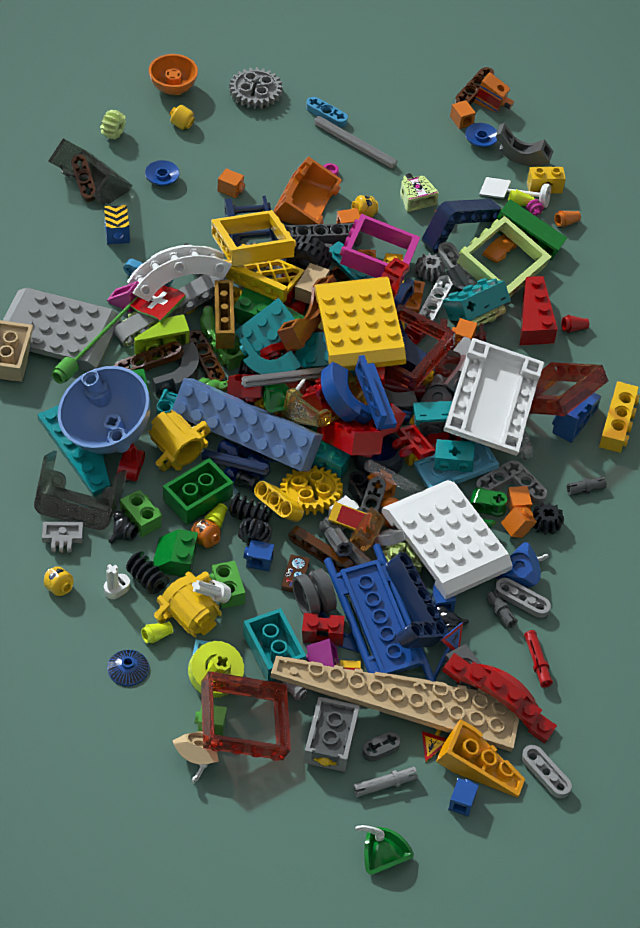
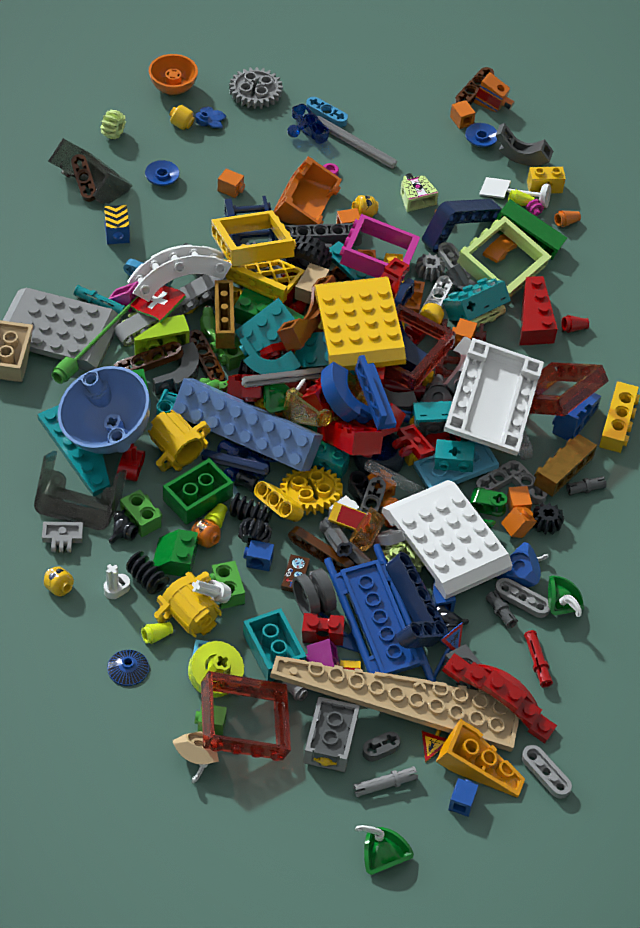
none -> teal pin [74,285,126,314]
none -> blue plate [195,107,226,128]
none -> clear blue piece [287,104,329,144]
none -> yellow head [418,303,444,330]
none -> pearl gold brick [534,434,597,497]
none -> green hat [548,576,584,617]

